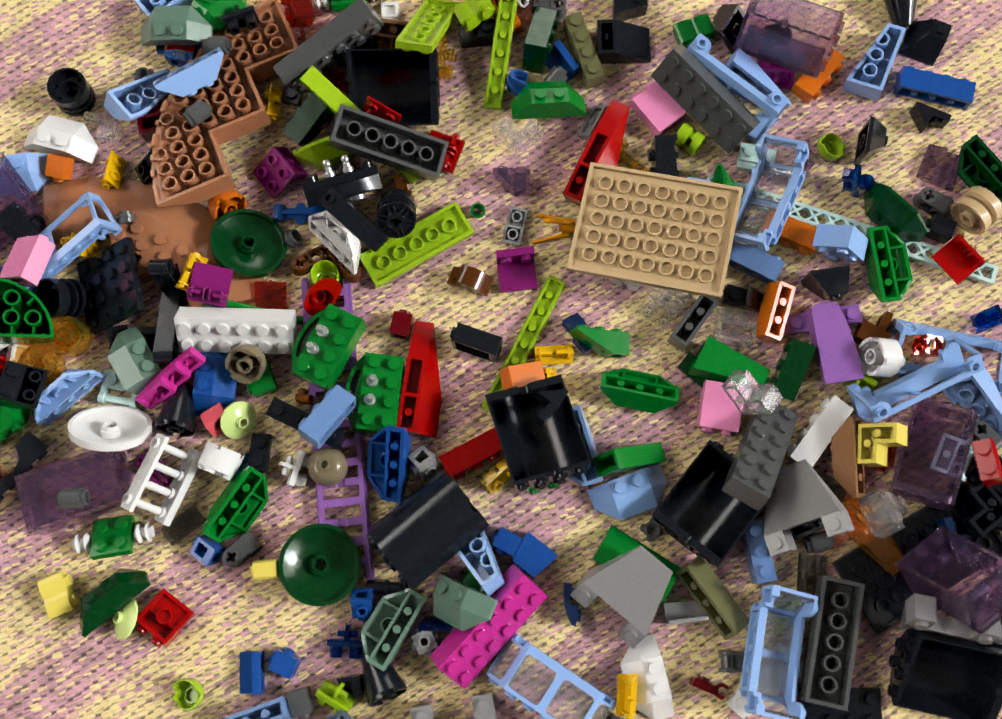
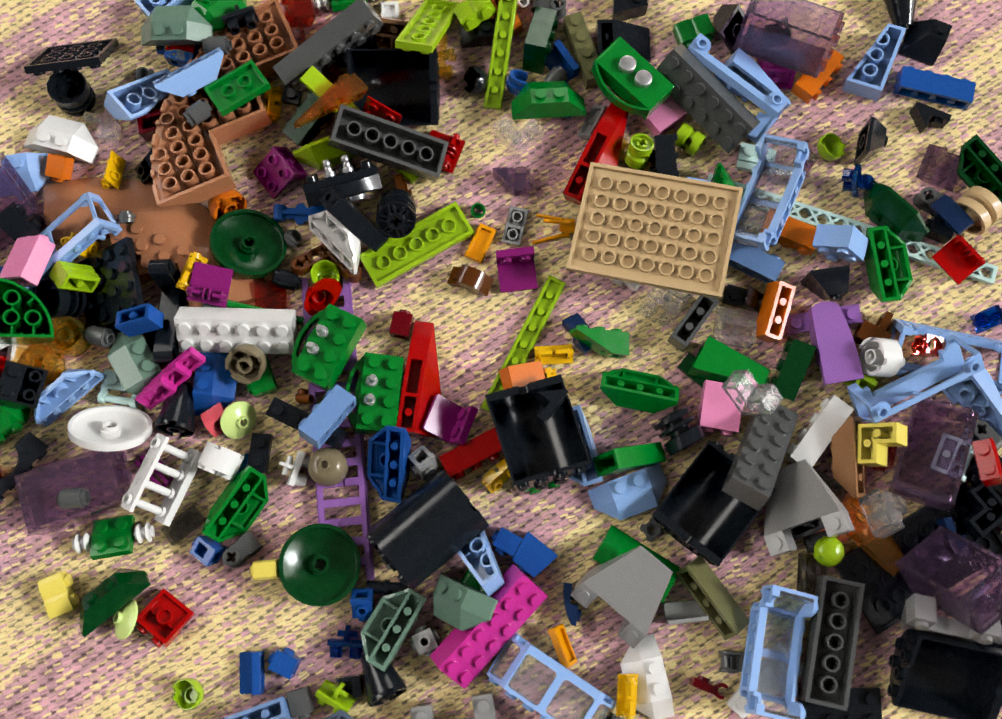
clear blue piece [418,616,453,632] -> none
black window [450,322,503,363] -> none
medium blue brick [741,519,777,584] -> none
none -> black plate [24,38,119,76]
none -> lime brick [49,261,101,293]
none -> dark grey brick [84,325,115,348]
none -> blue brick [115,302,164,337]
none -> green plate [204,59,271,117]
none -> black brick [272,269,301,291]
none -> clear orange wedge [293,73,368,129]
none -> magenta bracket [422,394,478,446]
none -> black hair [464,65,487,96]
none -> light orange tile [464,223,497,264]
none -> light orange tile [548,623,577,668]
none -> green piece [591,36,675,120]
none -> lime wheel [625,133,654,169]
none -> black wheel [653,407,706,456]
none -> lime hair [813,536,844,567]
none -> dark blue slope [930,194,974,236]

